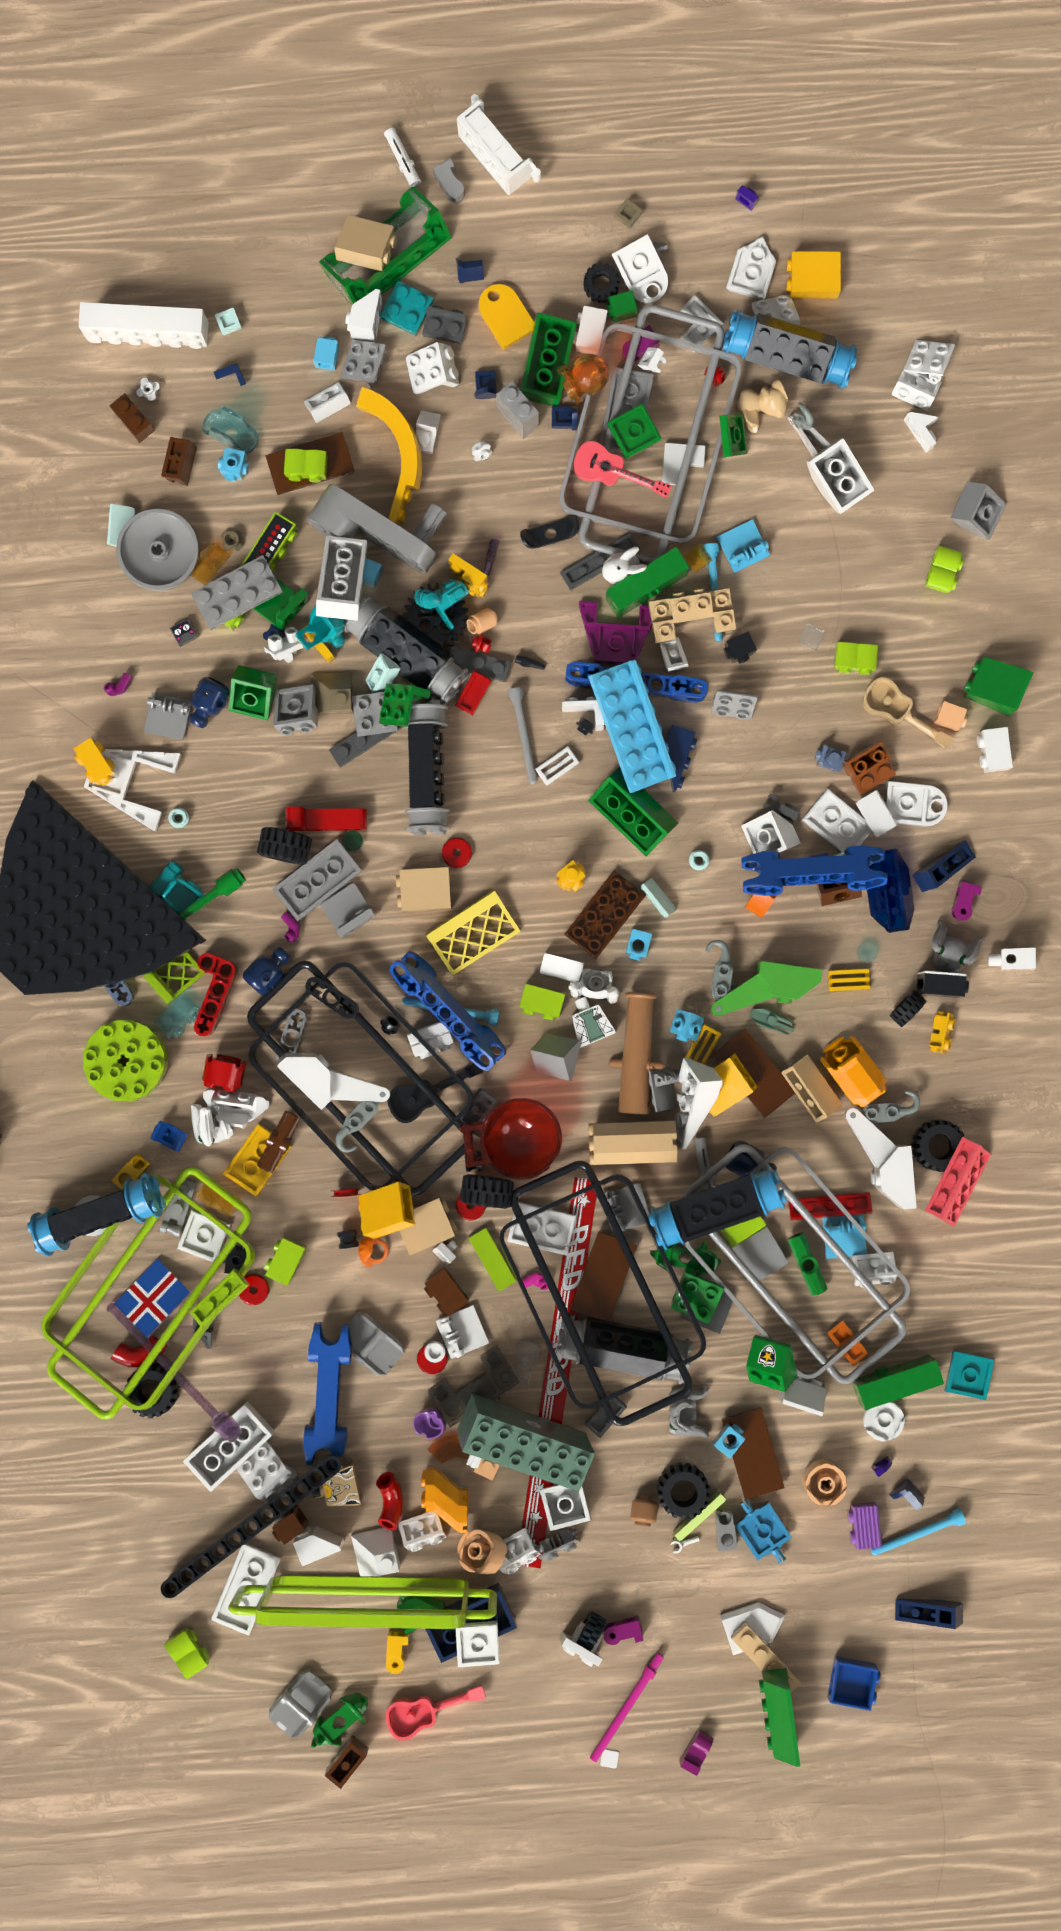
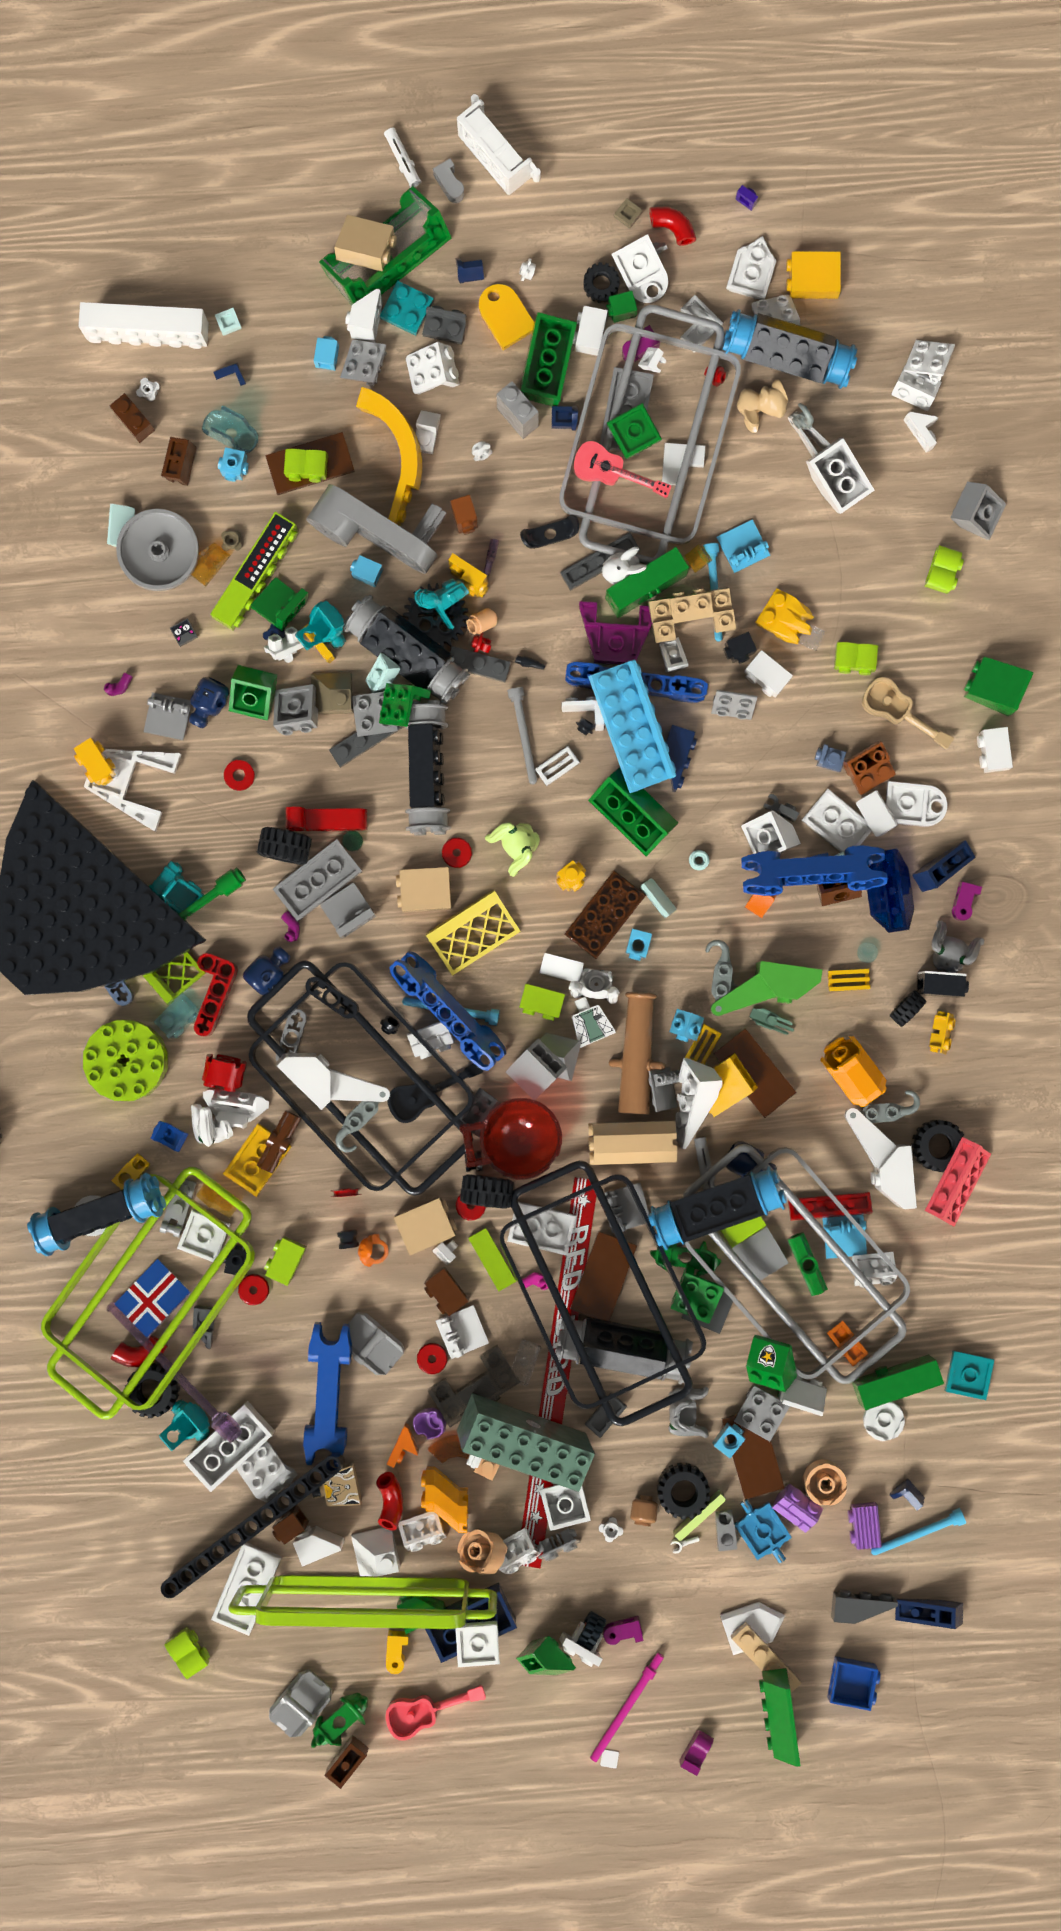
light aqua plate [168,808,189,828] -> none
lime tile [189,1269,249,1328] -> none
light grey plate [191,555,283,630] -> none
white slope [304,382,351,423] -> none
white brick [316,535,367,621] -> none
yellow brick [358,1182,415,1239] -> none
white tile [425,1341,445,1363] -> none
red tile [455,670,493,716] -> none
dark blue tile [474,370,499,399] -> none
clear orange tile [557,353,610,405] -> none
green plate [719,413,747,457] -> none
tan brick [781,1054,843,1123] -> none
dark purple tile [871,1456,892,1477] -> none
light nougat brick [934,701,968,731] -> none
white torso [988,948,1036,970] -> none
none -> teal piece [159,1399,210,1451]
none -> red piece [224,760,255,791]
none -> orange slope [387,1423,419,1468]
none -> dark orange brick [450,495,478,535]
none -> yellowish green hair [485,822,540,877]
none -> light grey brick [506,1038,568,1101]
none -> green slope [516,1636,576,1675]
none -> white plate [519,258,536,281]
none -> white plate [599,1517,623,1542]
none -> red cylinder [649,206,696,246]
none -> light grey hinge [734,1385,790,1442]
none -> white brick [744,650,793,698]
none -> yellow plate [755,588,814,644]
none -> medium lavender brick [772,1483,823,1533]
none -> dark grey slope [831,1590,898,1624]

